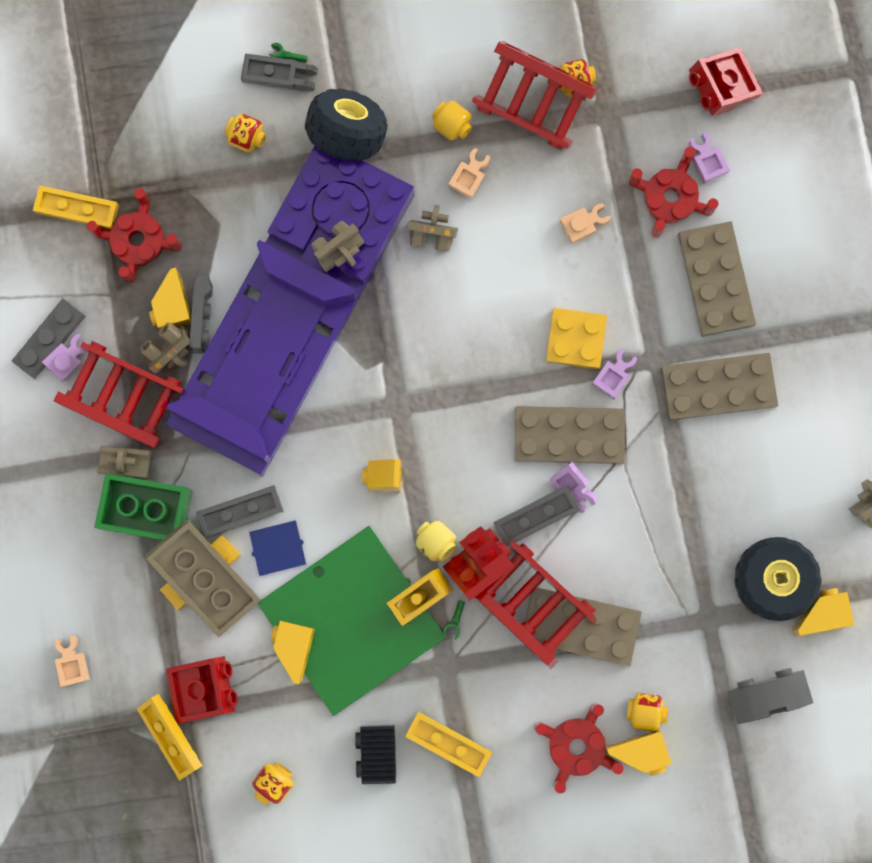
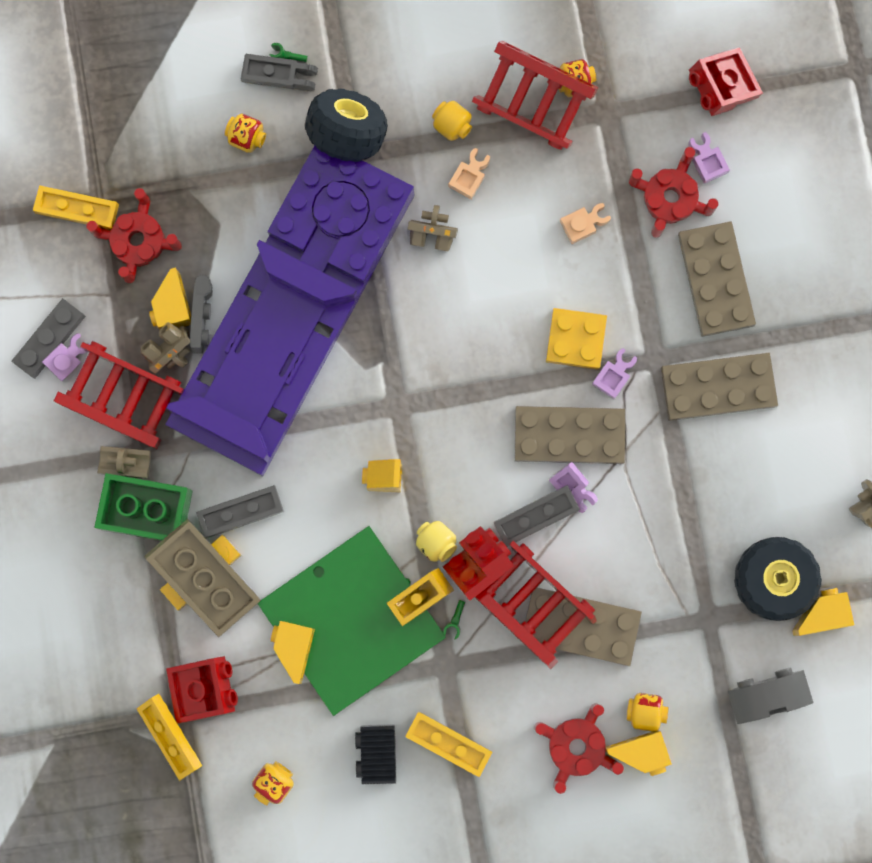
light nougat plate [55,635,90,687] -> none
clear blue piece [249,520,306,576] -> none
dark tan hips [311,221,365,273] -> none

